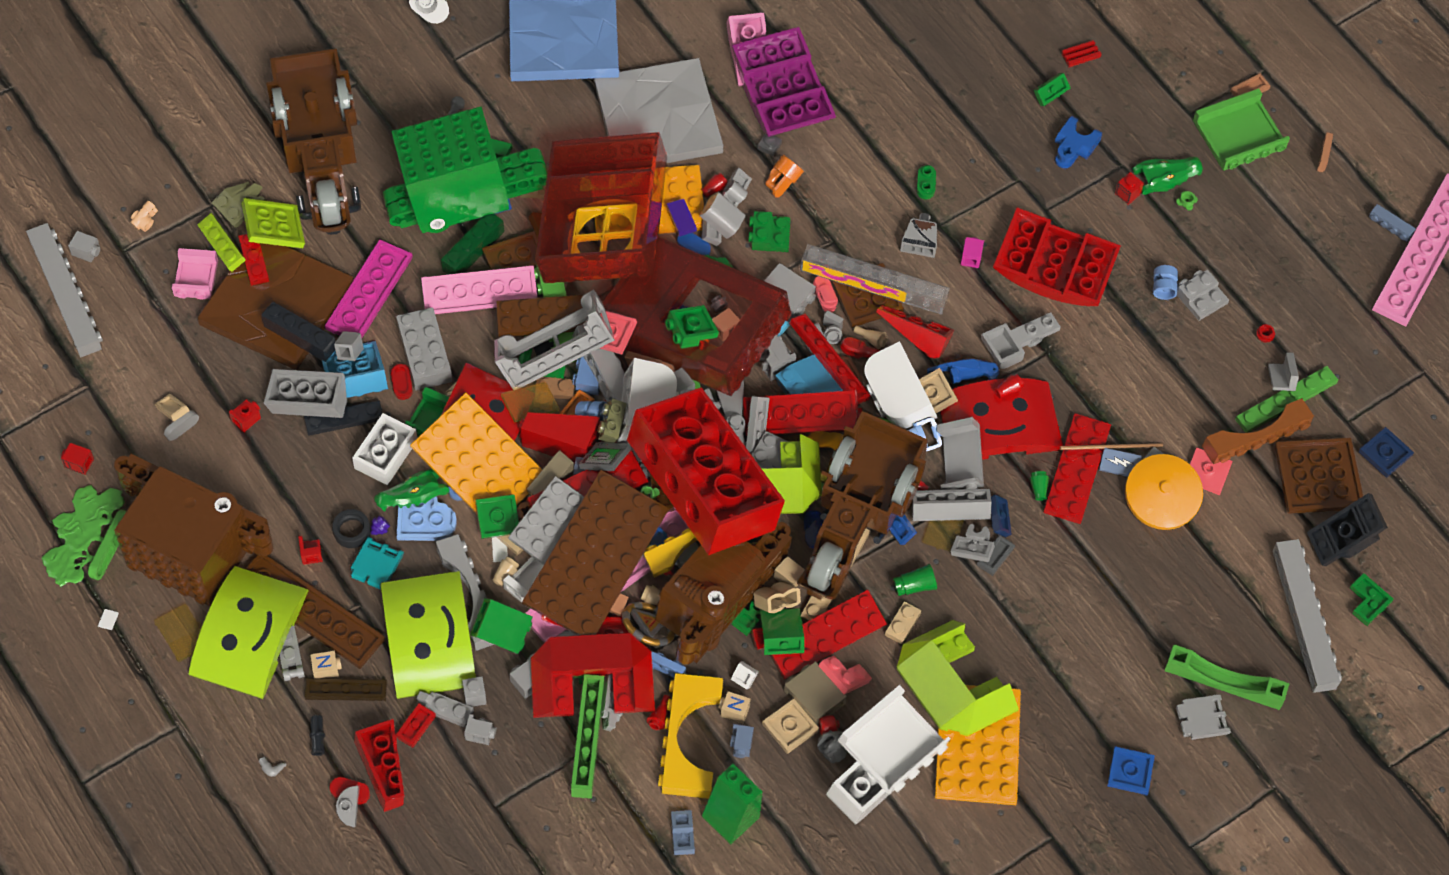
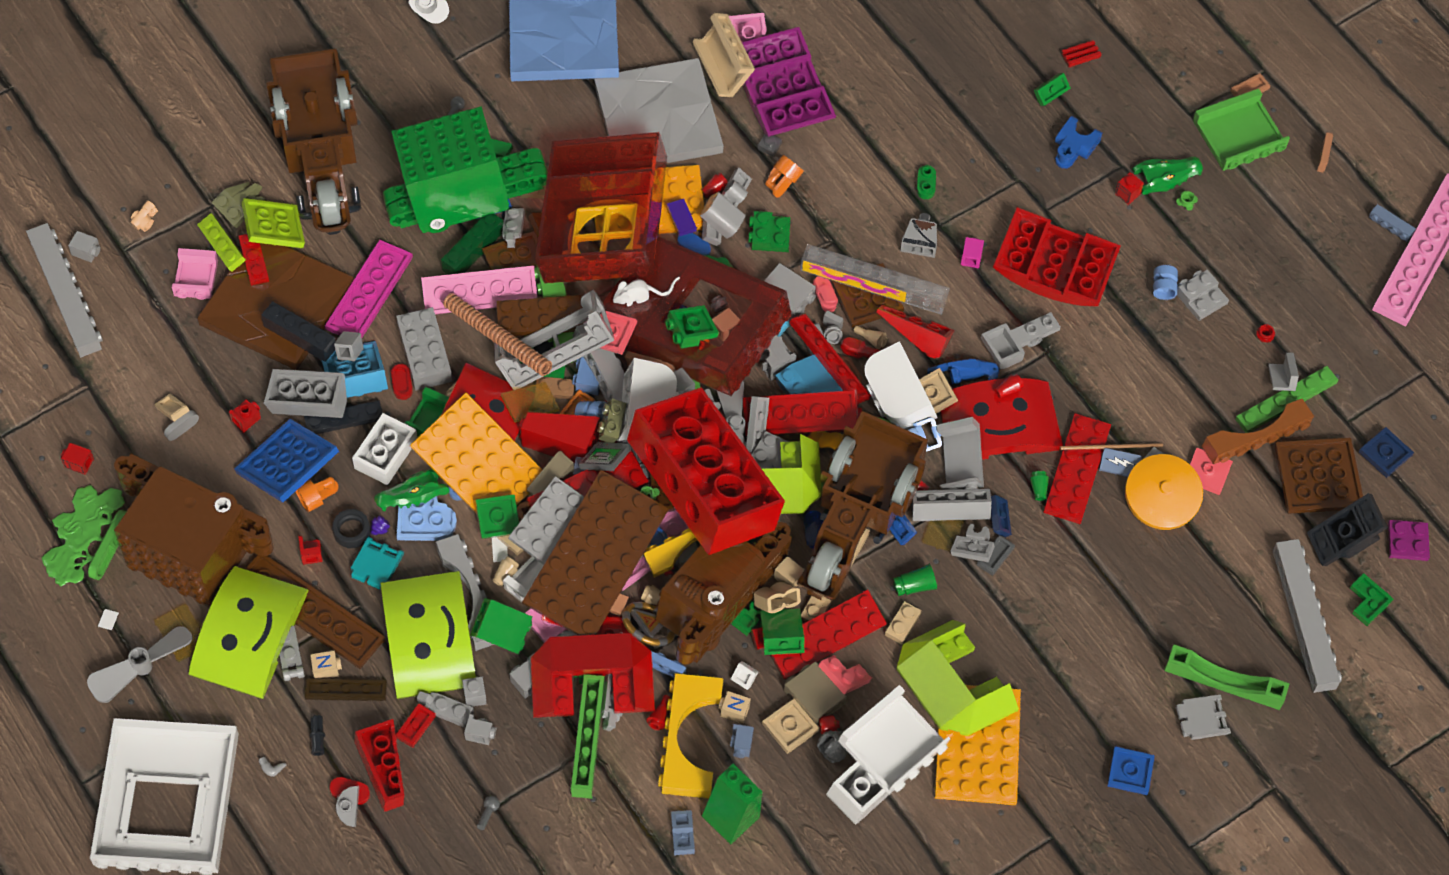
none -> light grey piece [87,626,192,703]
none -> white panel [90,718,239,875]
none -> blue plate [234,419,339,503]
none -> orange piece [295,477,338,513]
none -> nougat piece [443,293,552,376]
none -> dark grey bar [477,795,500,830]
none -> light grey hinge [502,208,525,248]
none -> white animal [613,277,680,306]
none -> tan panel [693,13,755,97]
none -> magenta plate [1388,520,1430,561]

